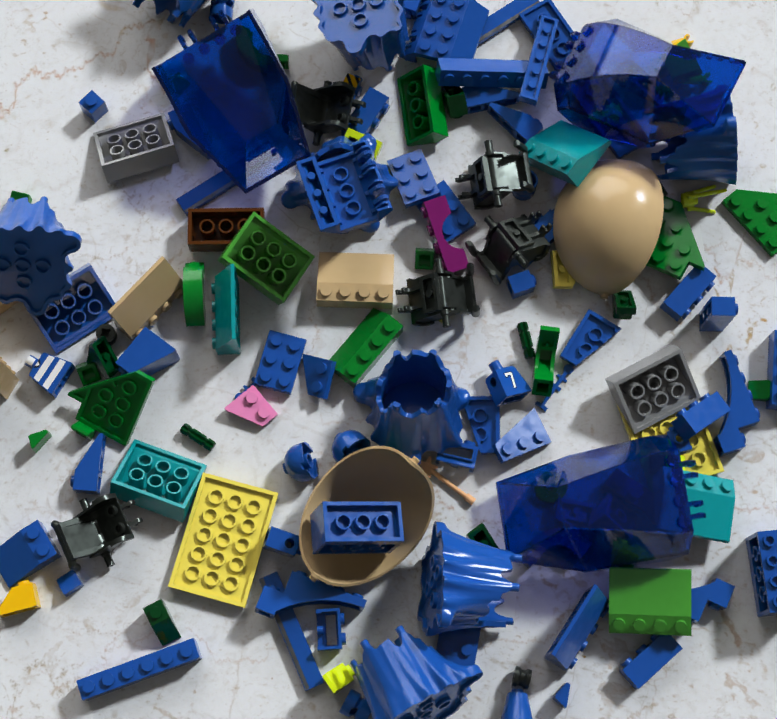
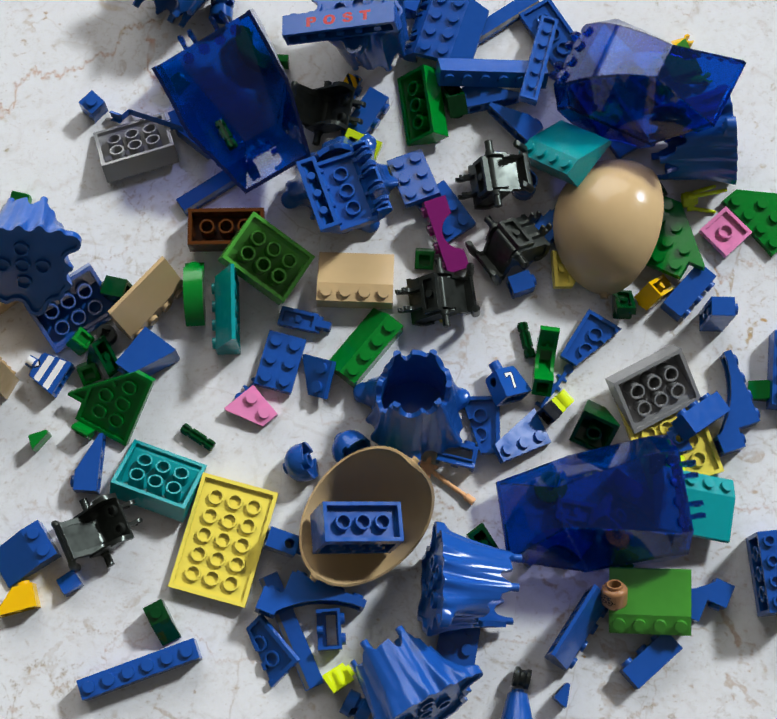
none -> green slope [66,326,95,356]
none -> dark green slope [100,275,133,303]
none -> blue piece [109,109,184,132]
none -> dark green axle [215,119,238,151]
none -> blue wing [246,615,301,688]
none -> blue hinge [277,306,332,334]
none -> brick [282,1,398,46]
none -> leg [536,389,574,425]
none -> dark green slope [569,399,620,456]
none -> medium nougat head [601,579,628,611]
none -> yellow slope [634,274,676,311]
none -> bright pink plate [699,206,752,258]

